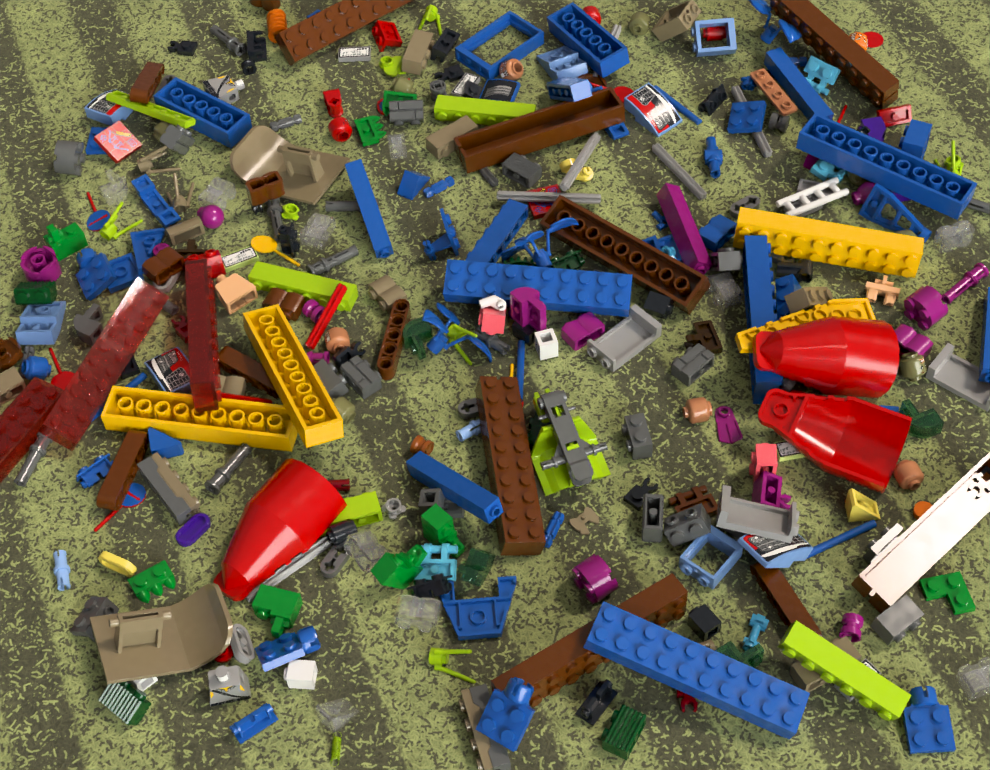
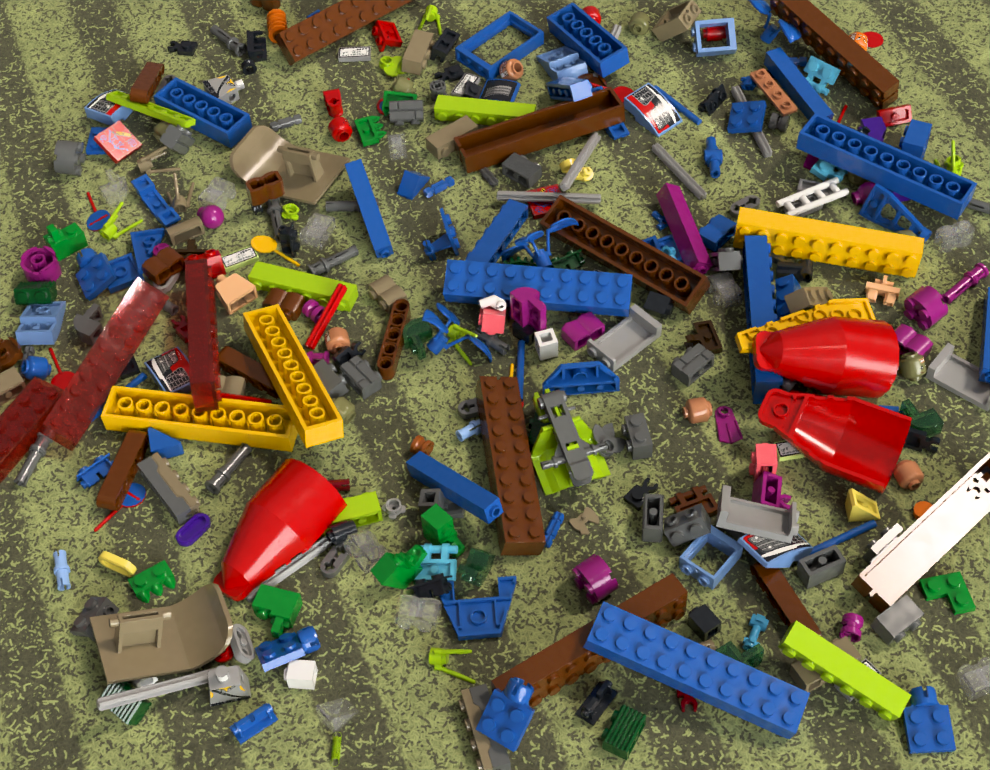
none -> light grey axle [96,667,217,711]
none -> blue wedge [542,361,620,395]
none -> dark grey plate [592,423,626,457]
none -> dark grey brick [796,544,847,589]
none -> black plate [903,427,941,454]

